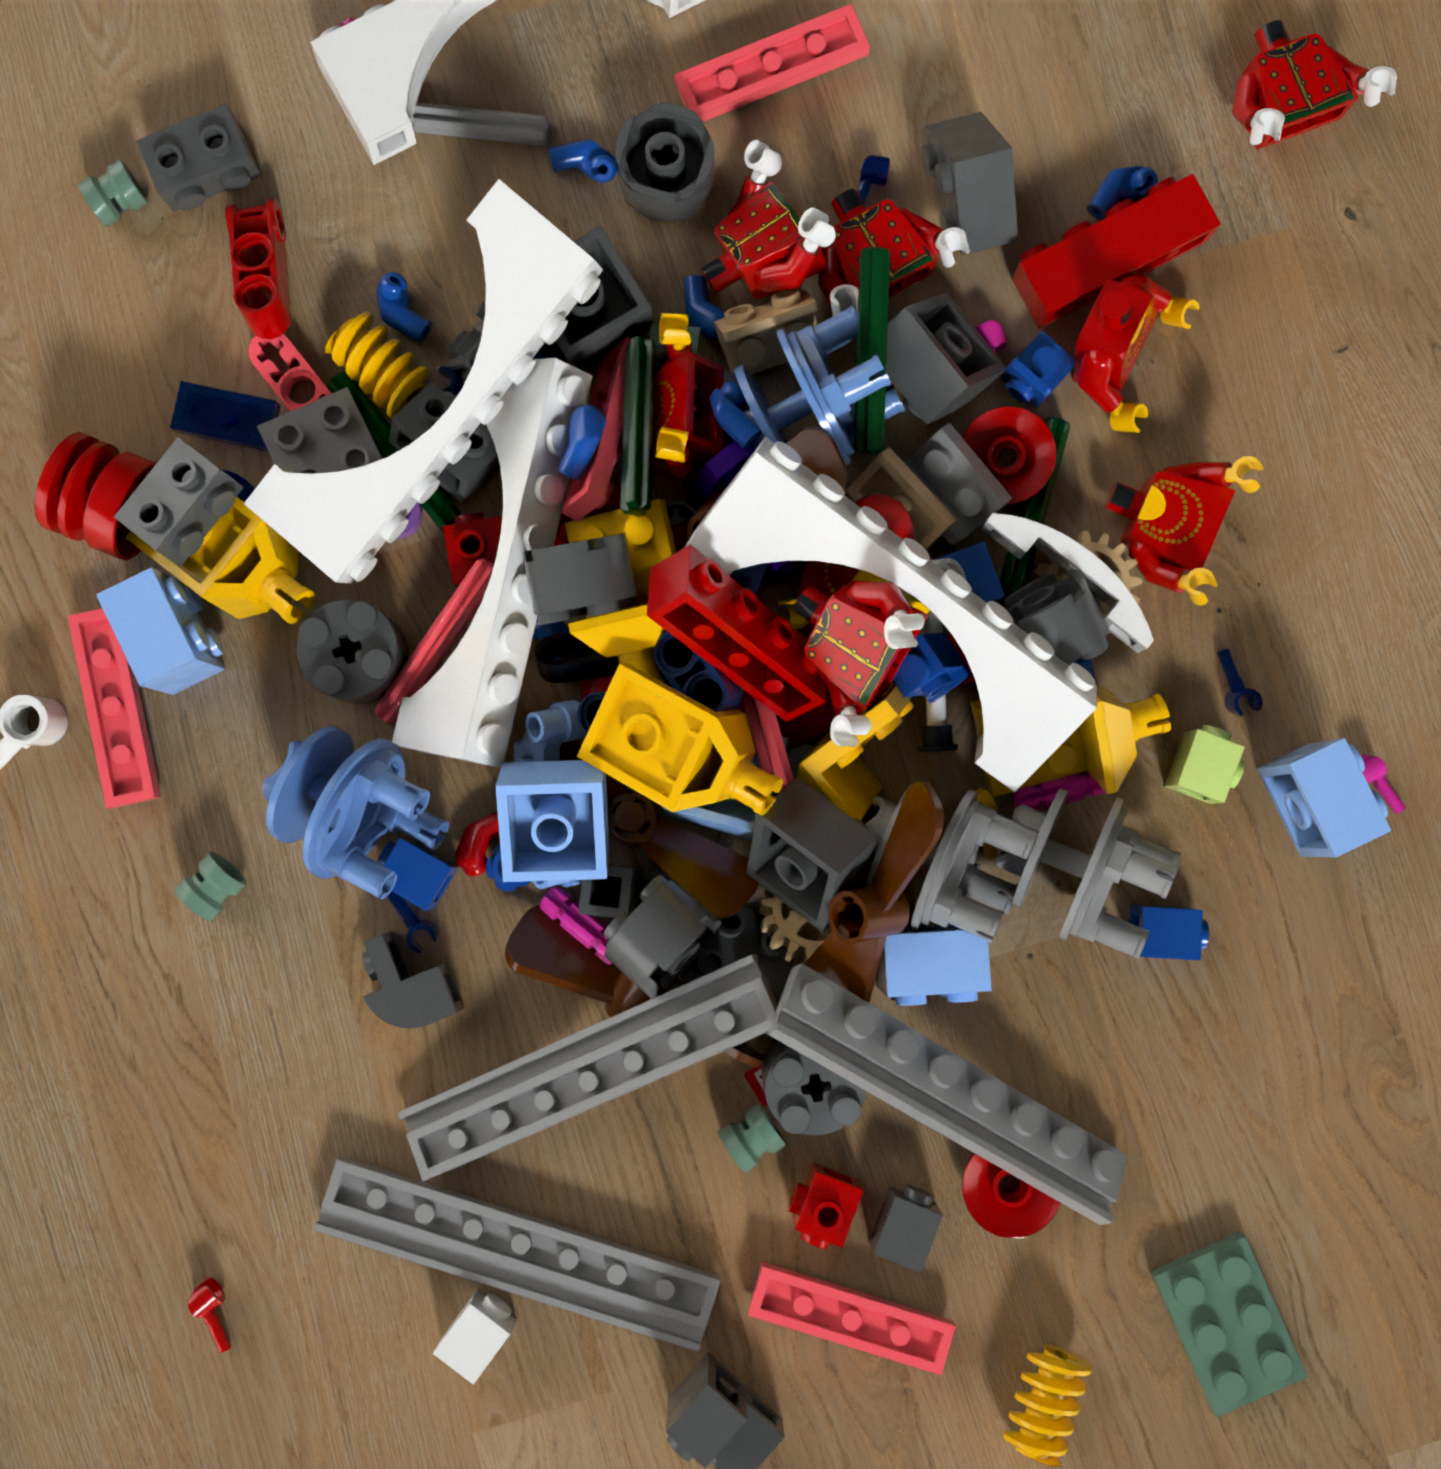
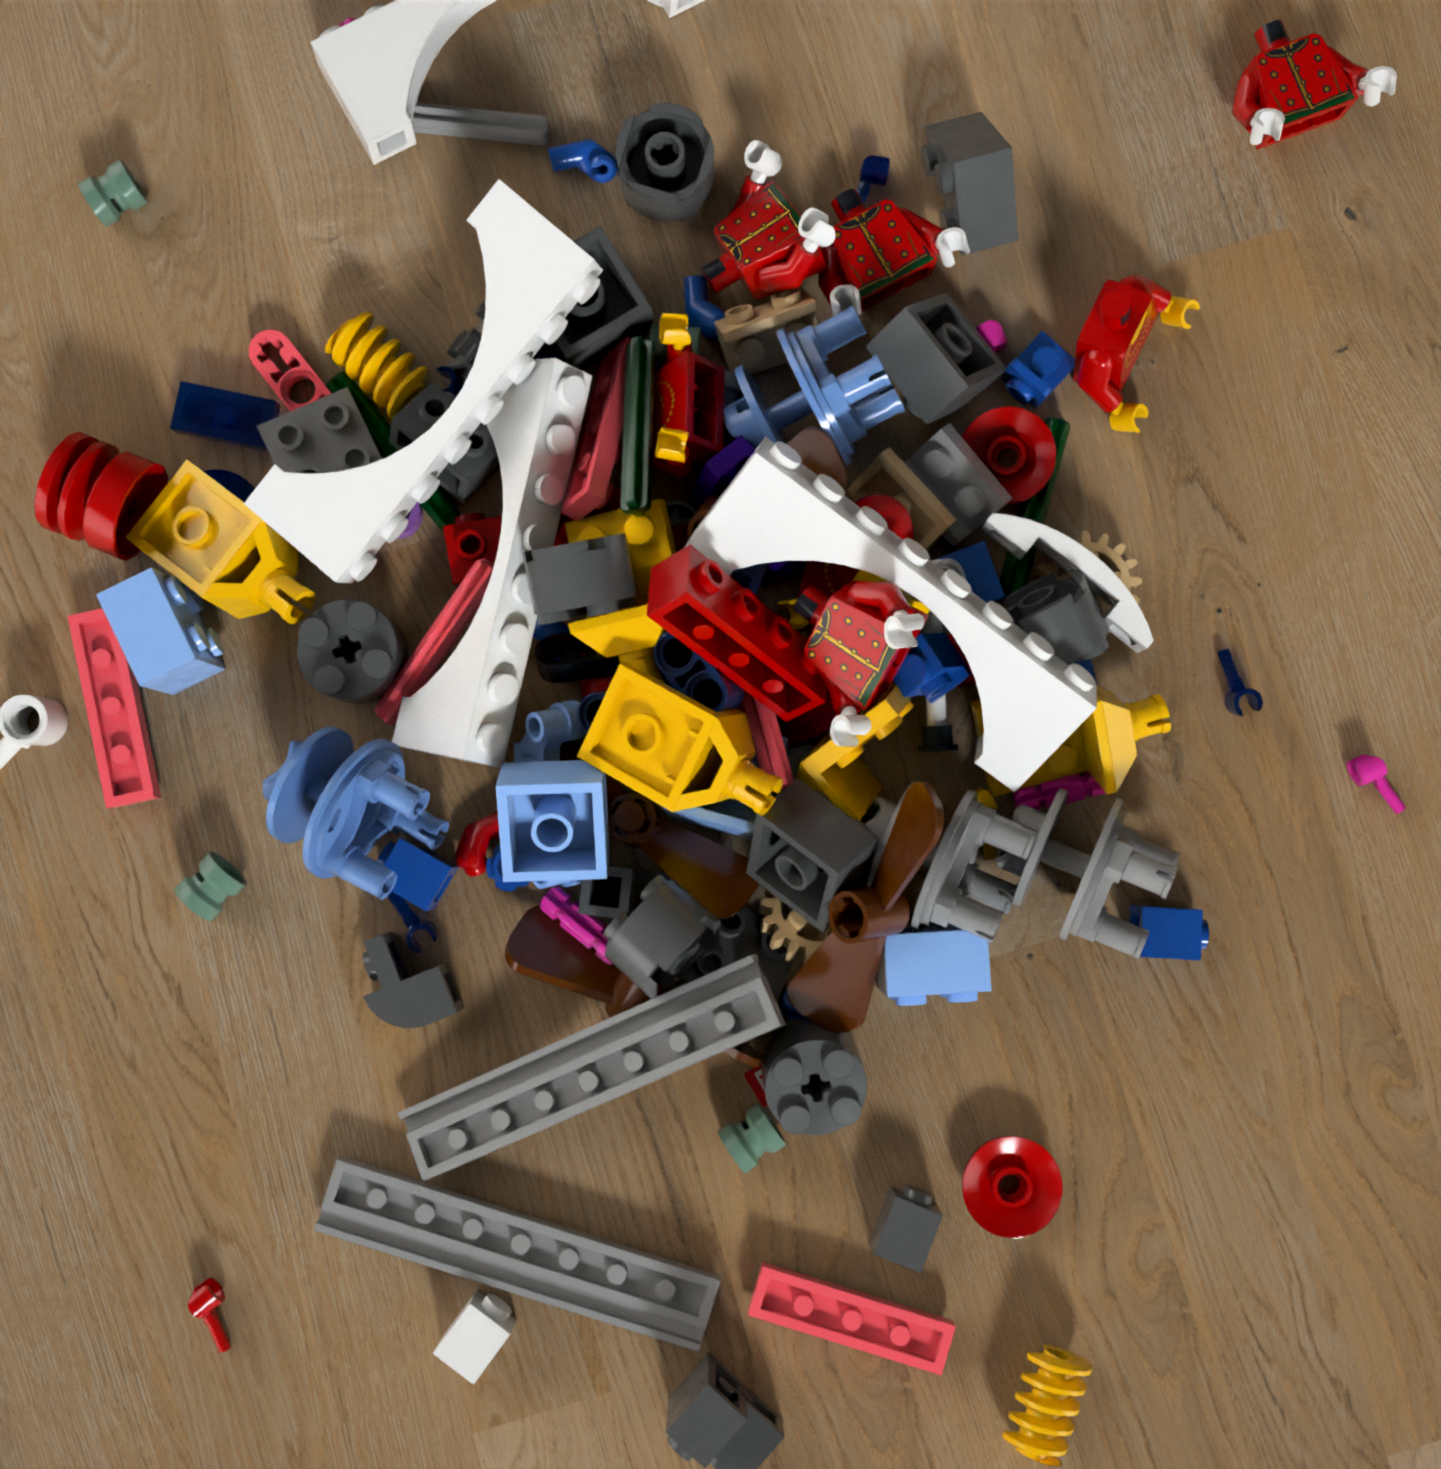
dark grey brick [114,437,244,566] -> none
dark grey brick [136,103,262,212] -> none
red piece [225,198,292,339] -> none
blue arm [376,272,432,343] -> none
blue arm [558,404,606,481] -> none
coral plate [674,3,870,122] -> none
blue arm [710,381,762,450] -> none
light grey plate [767,963,1128,1225] -> none
red brick [788,1162,864,1249] -> none
dark green axle [854,247,890,453] -> none
red brick [1011,173,1221,329] -> none
blue arm [1087,166,1158,220] -> none
red torso [1105,456,1264,606] -> none
sand green plate [1149,1232,1308,1418] -> none
yellowish green brick [1164,725,1245,804] -> none
light blue brick [1257,738,1391,858] -> none

